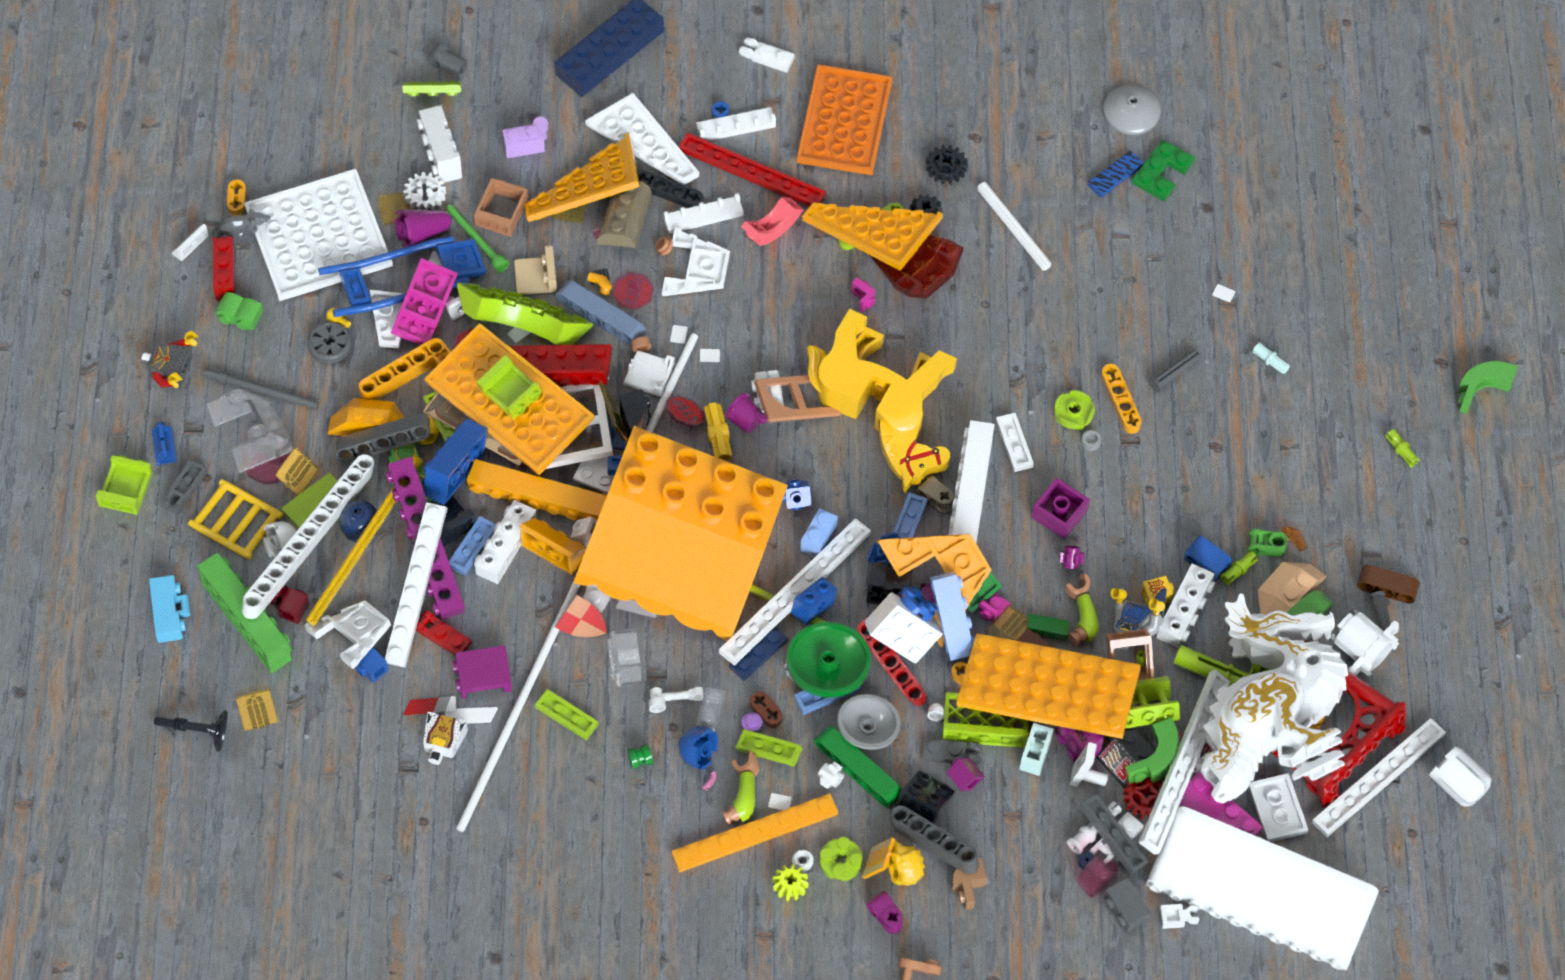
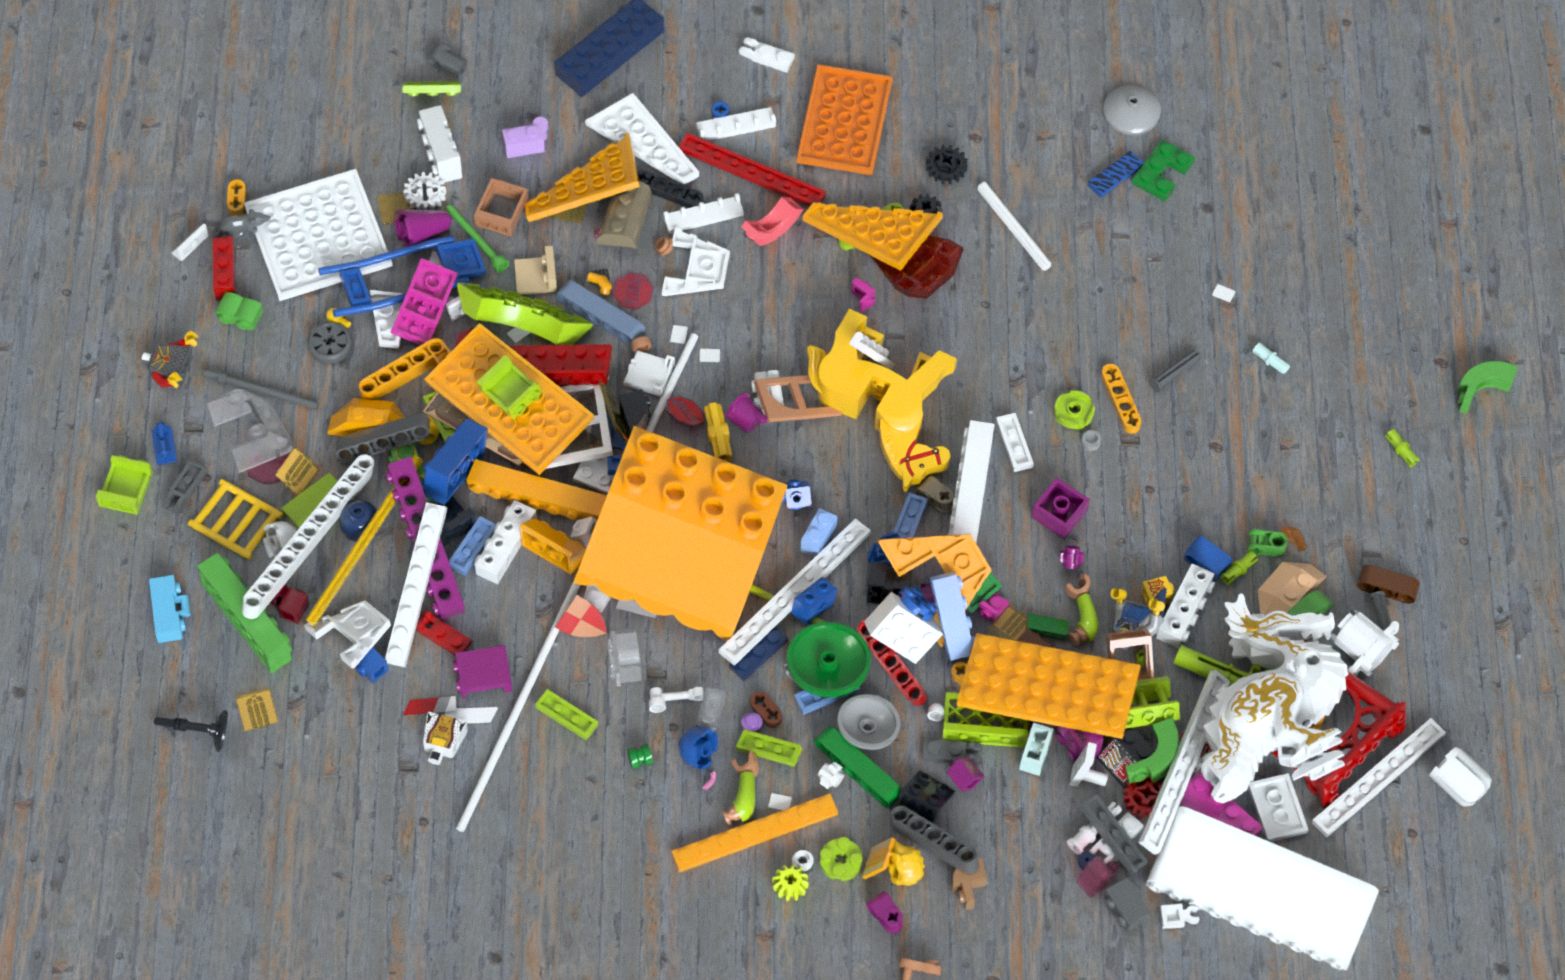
none -> white hinge [849,332,895,370]

